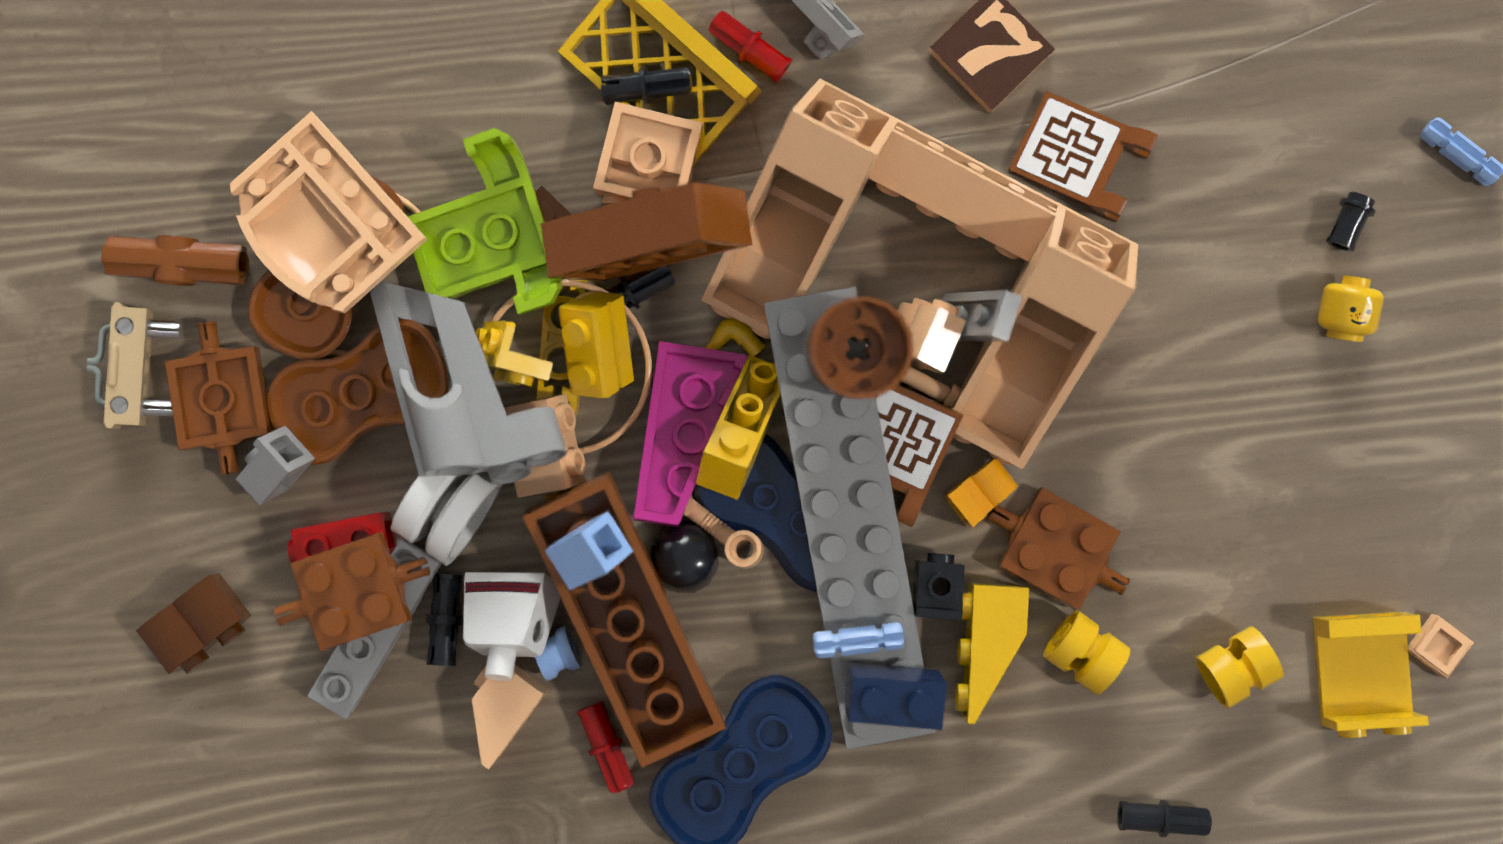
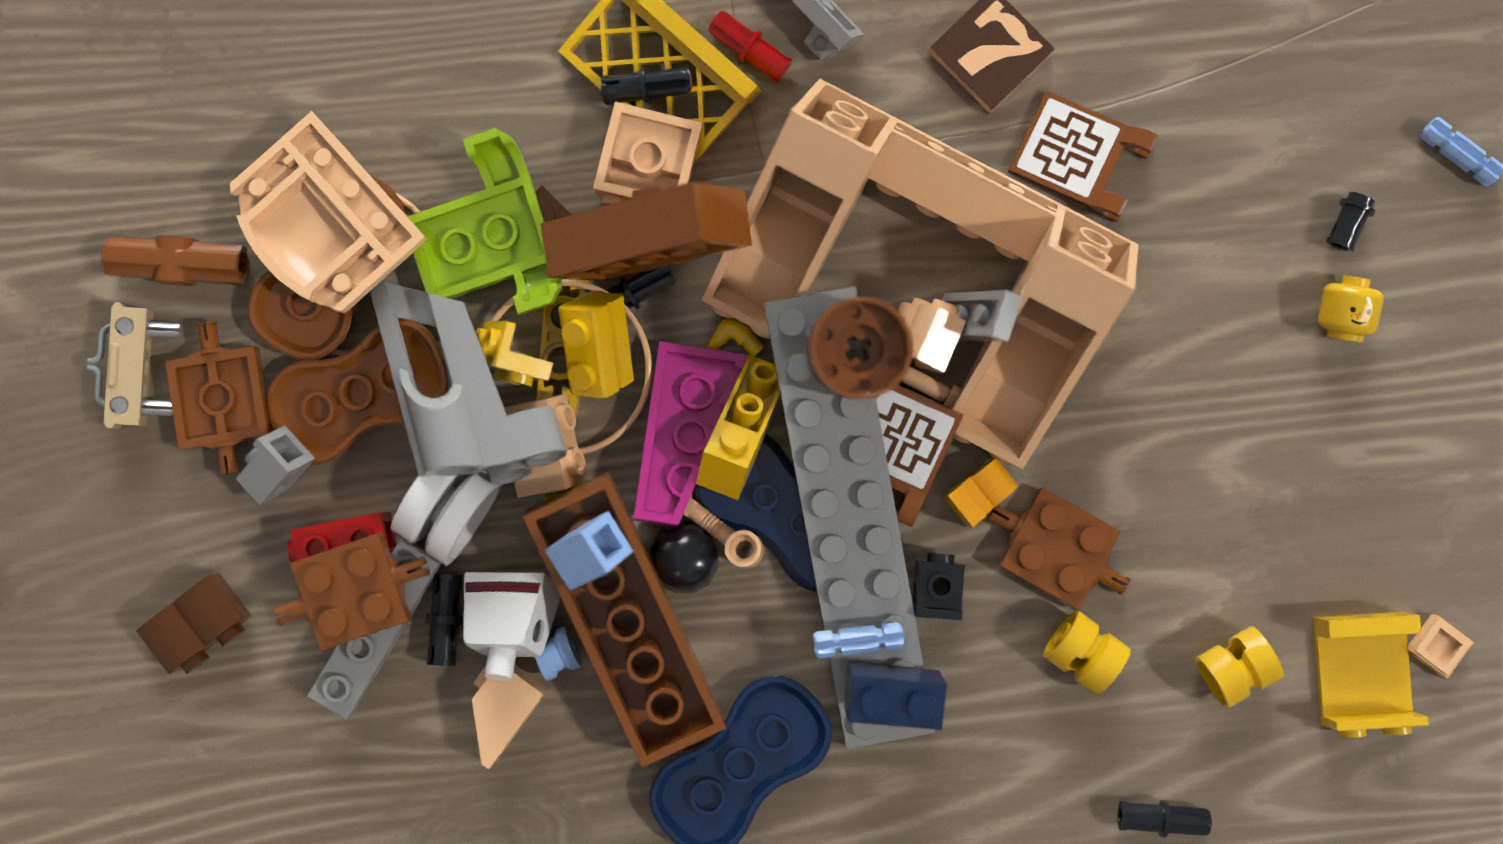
red axle [577,701,634,793] -> none
yellow slope [955,583,1029,724] -> none

